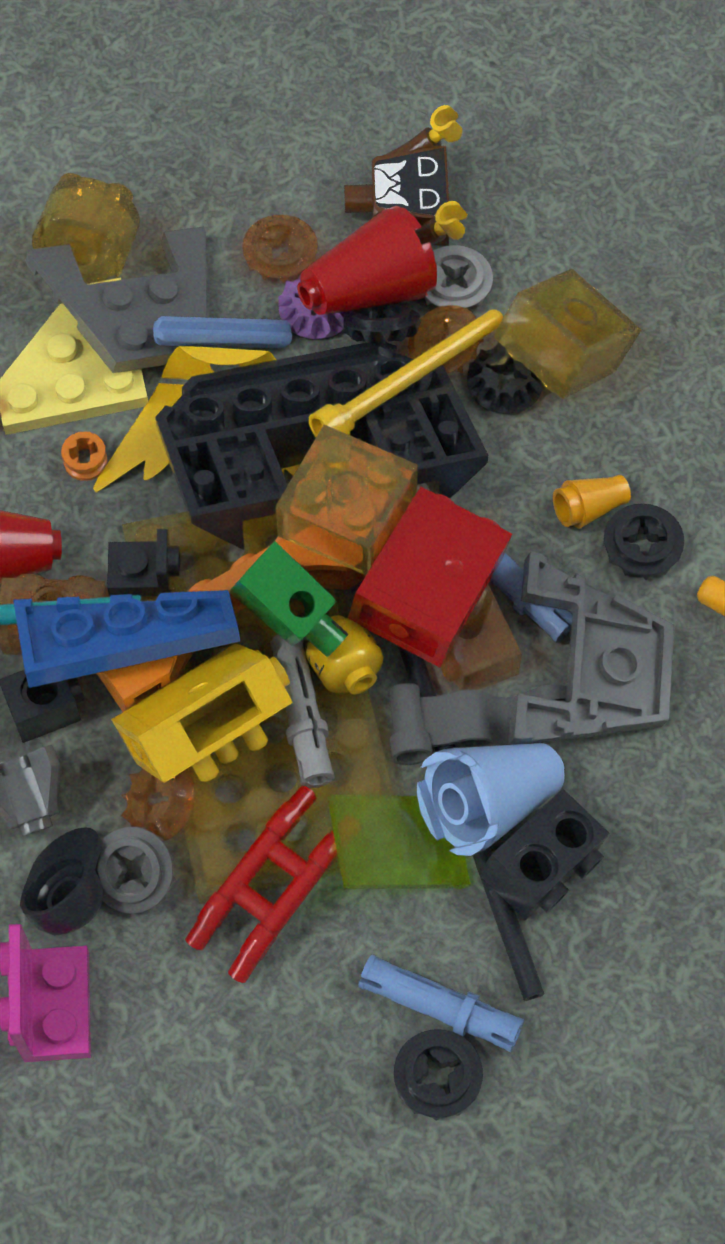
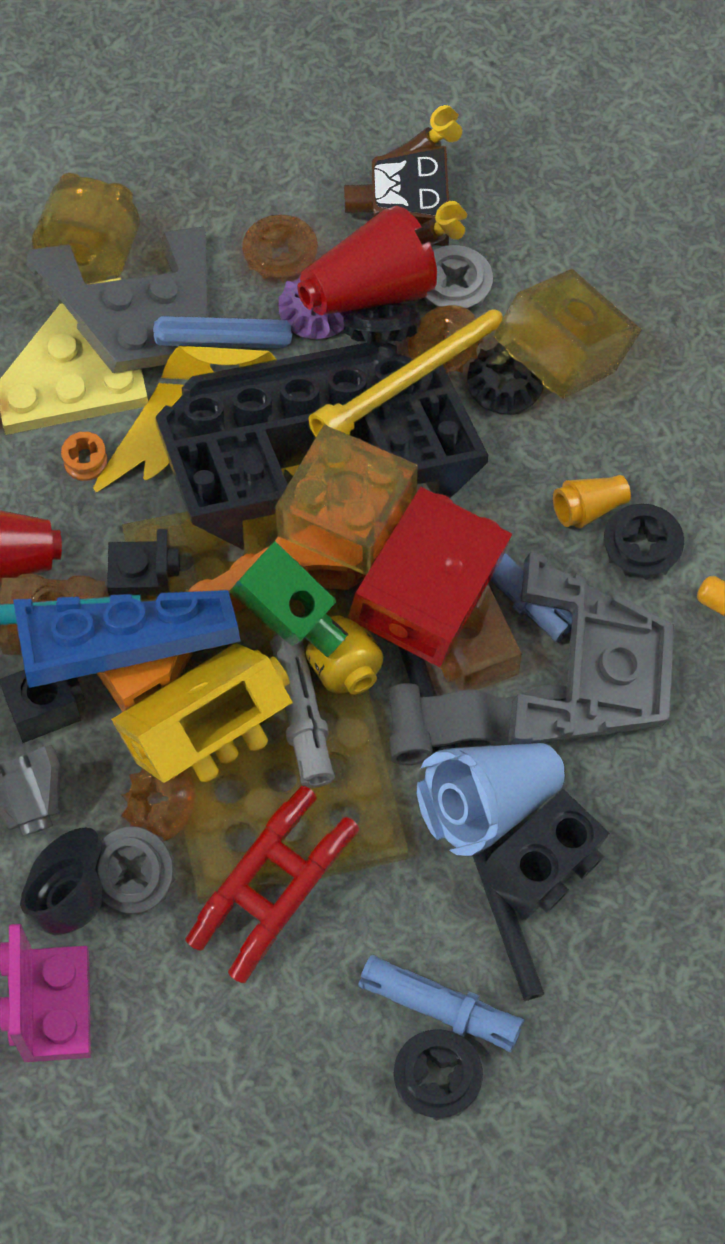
clear neon green piece [327,794,471,890] -> none

